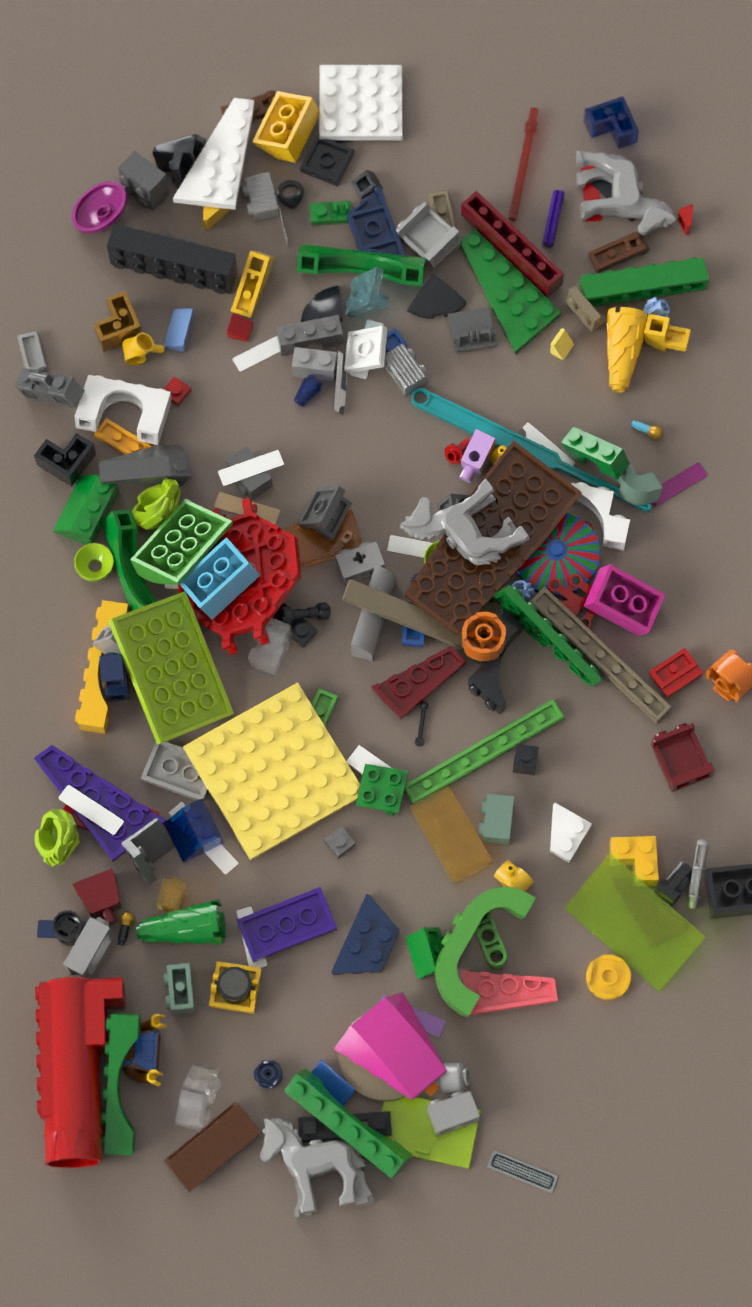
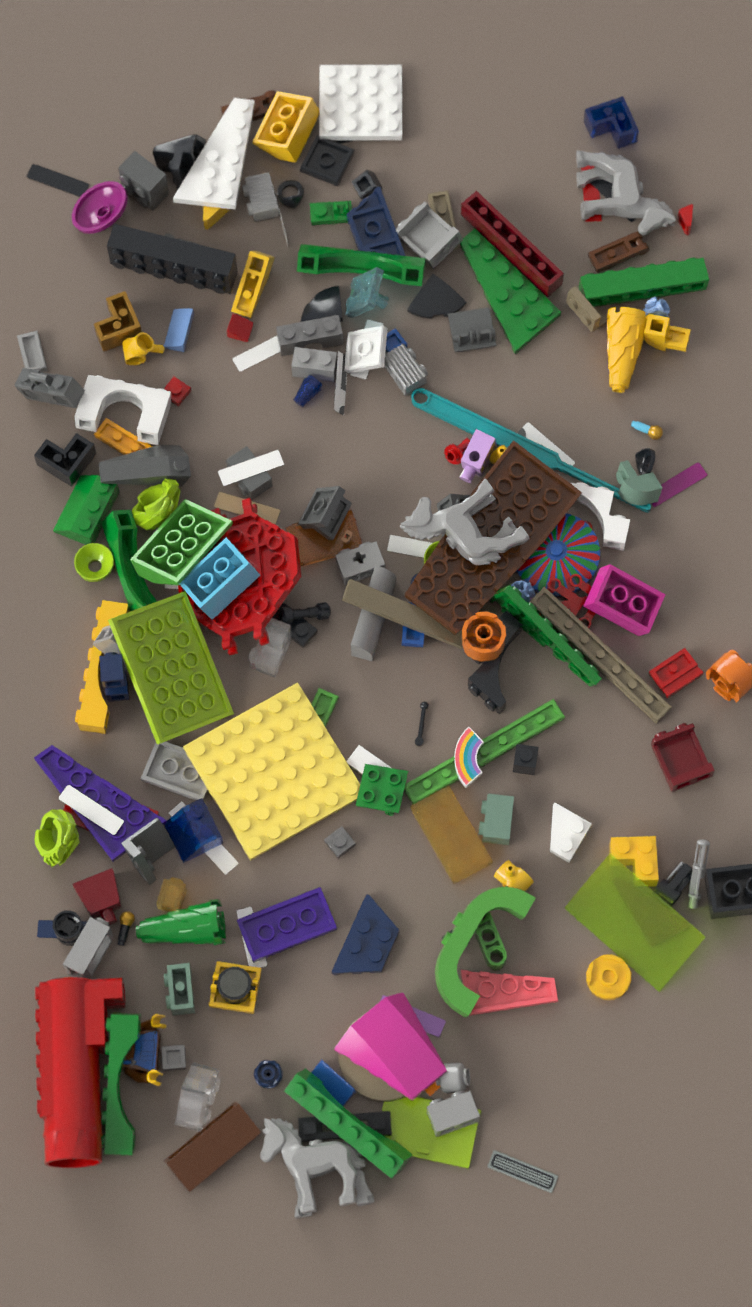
dark red wing [371,646,466,720] -> none
green panel [406,927,444,979] -> none
clear red bar [508,107,539,222] -> none
dark purple axle [542,189,564,248] -> none
light yellow slope [550,328,574,360] -> none
green arch [561,427,630,480] -> none
none -> black sticker [26,164,89,197]
none -> flat silver plate [162,1045,186,1071]
none -> tile [454,727,484,788]
none -> black piece [635,448,655,475]

